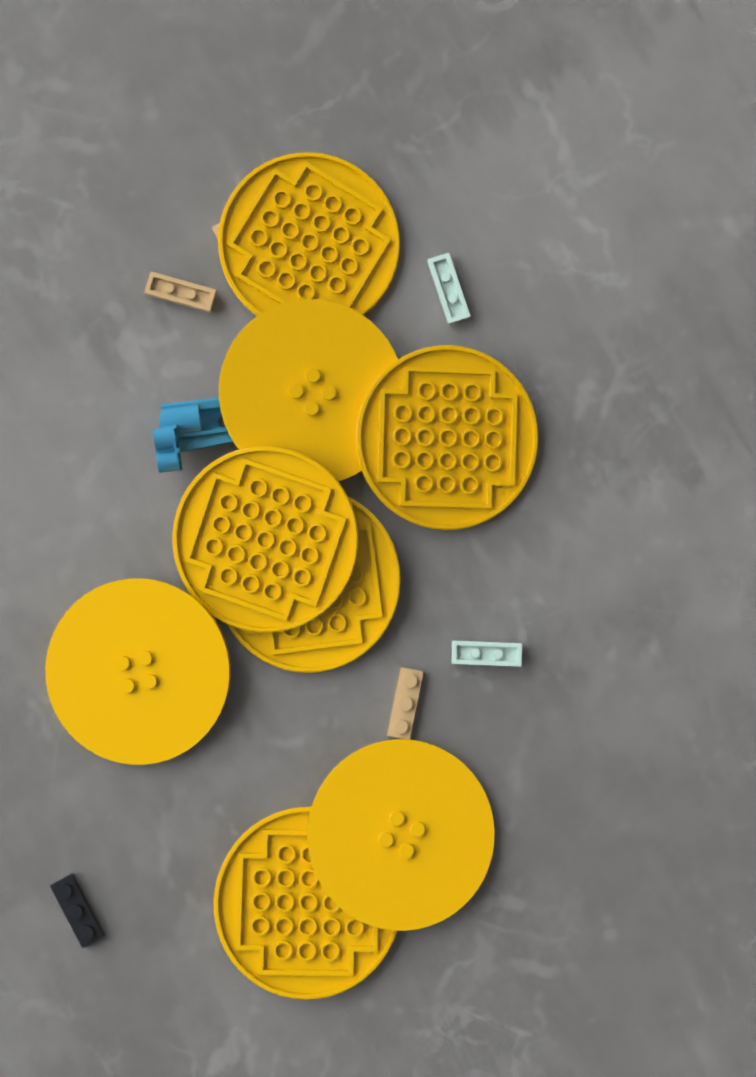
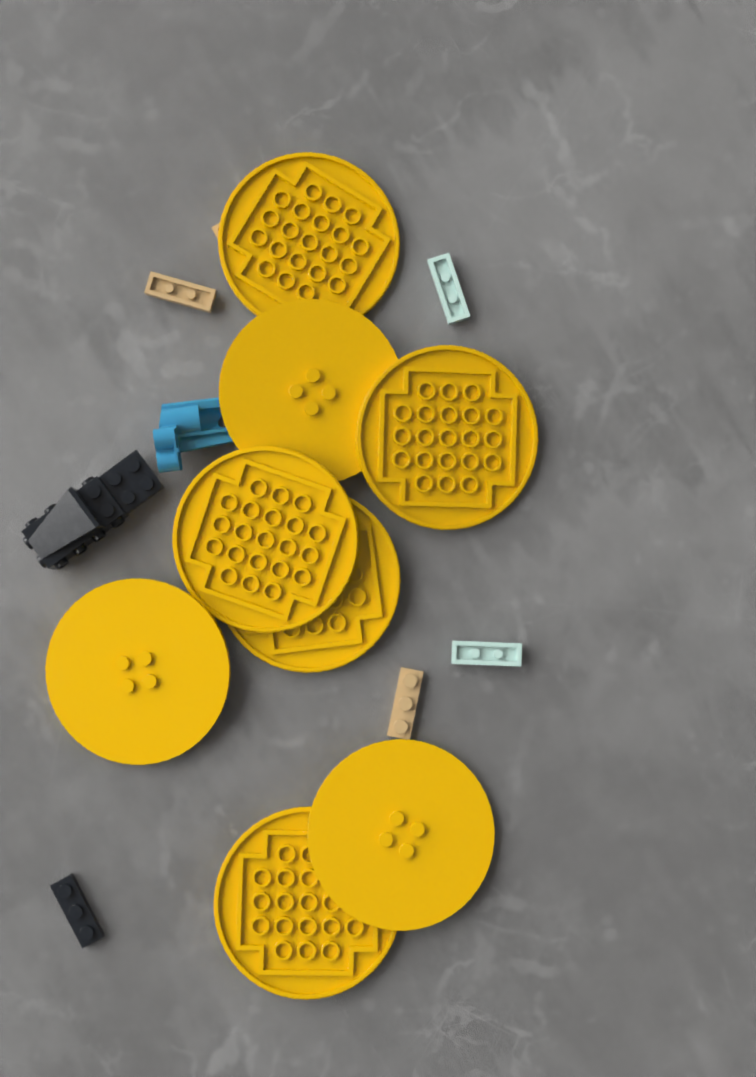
none -> black wedge [21,450,165,570]

